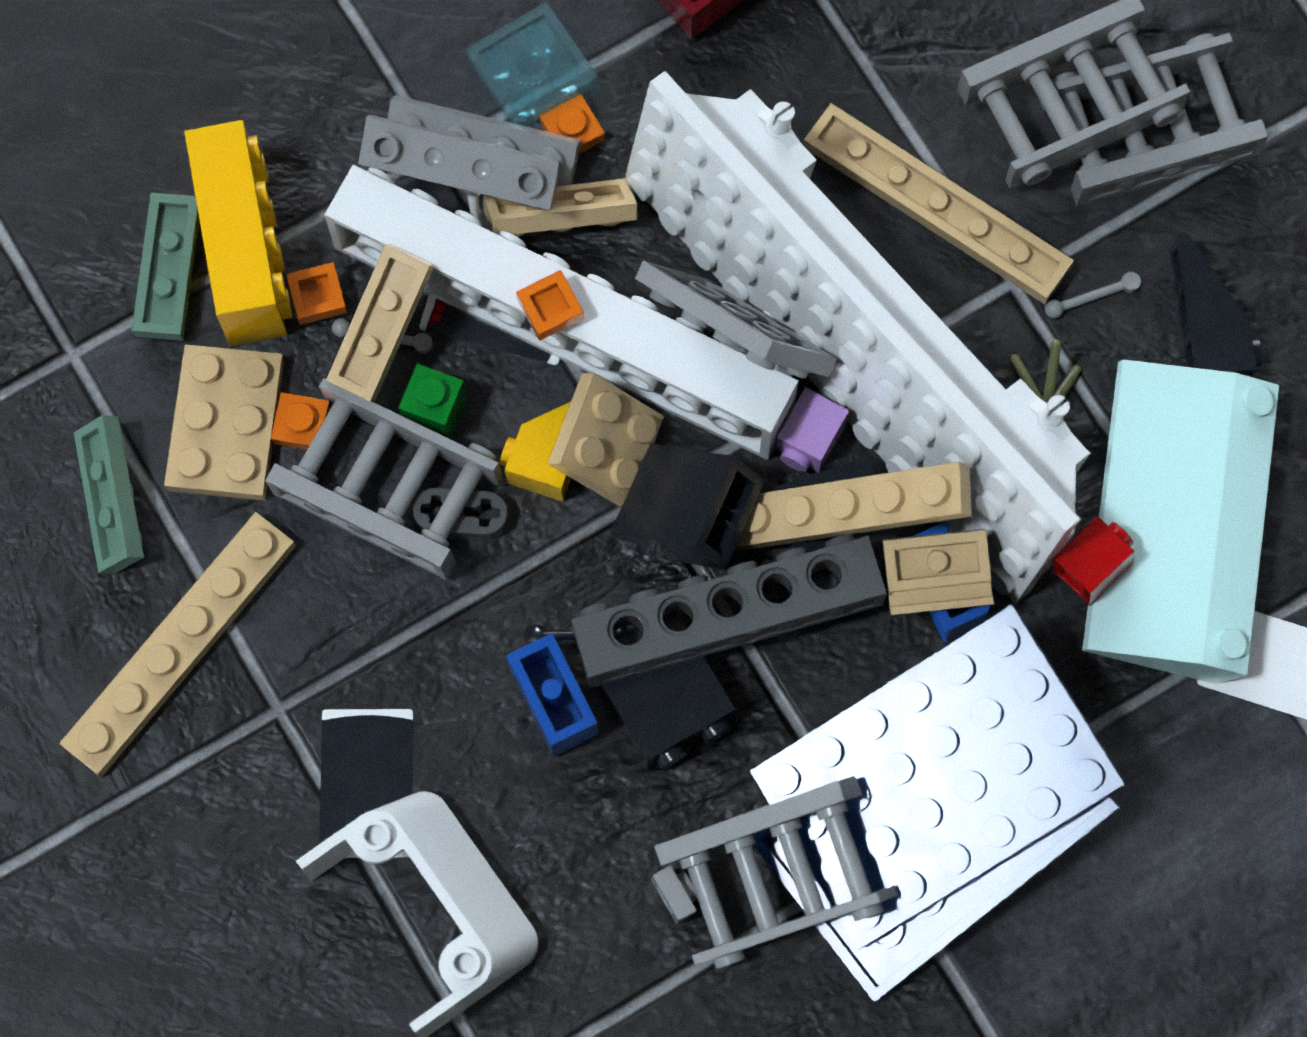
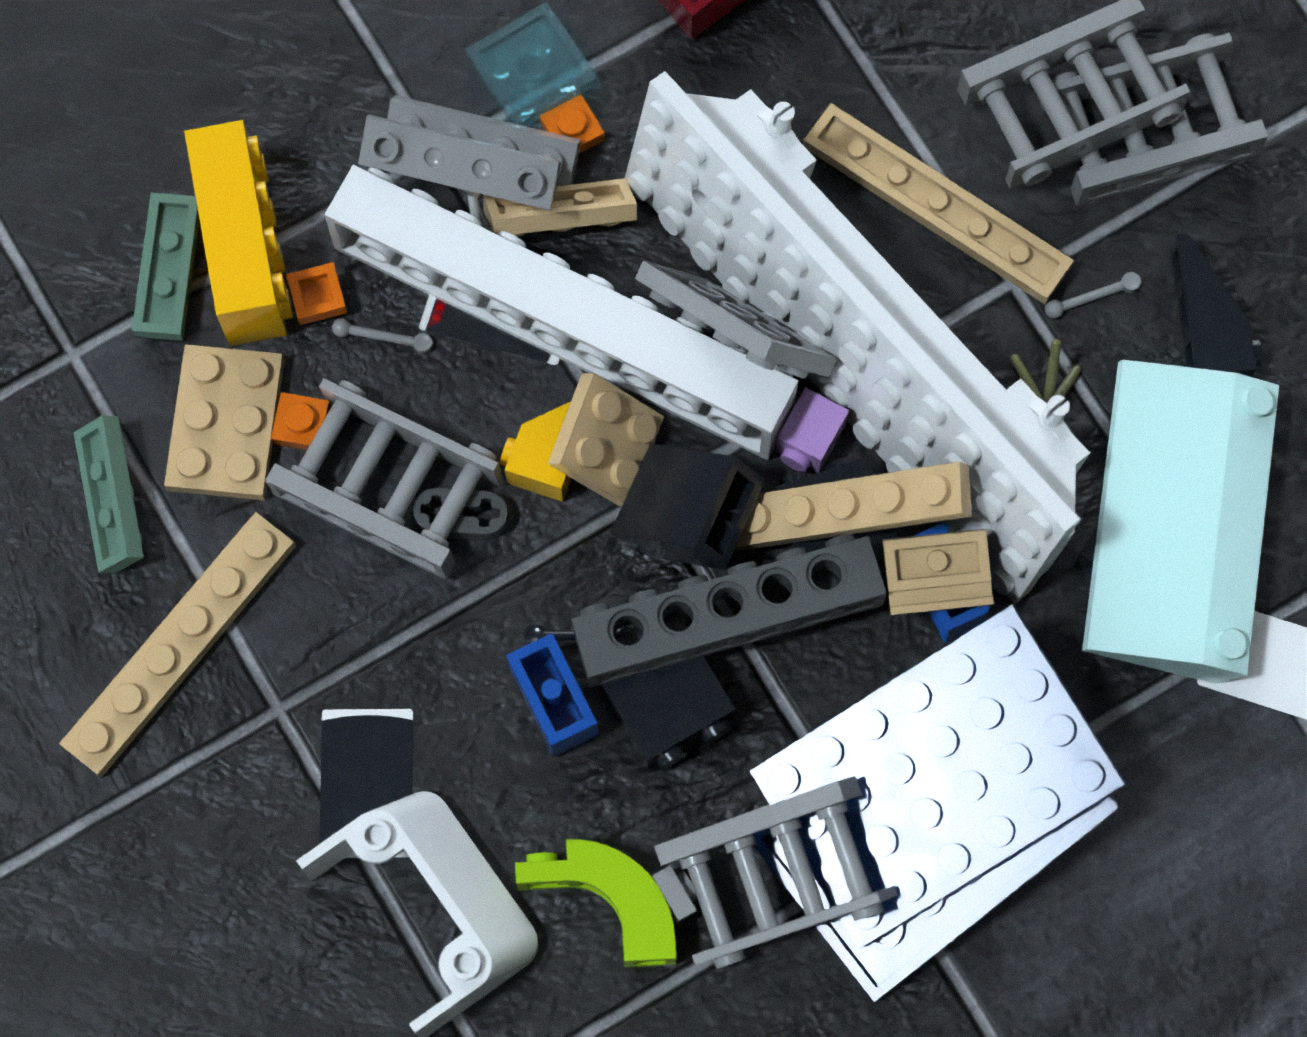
tan plate [326,243,435,402] -> none
green brick [398,364,467,439] -> none
orange plate [516,270,585,341] -> none
red brick [1053,516,1135,606] -> none
none -> lime arch [515,839,676,968]

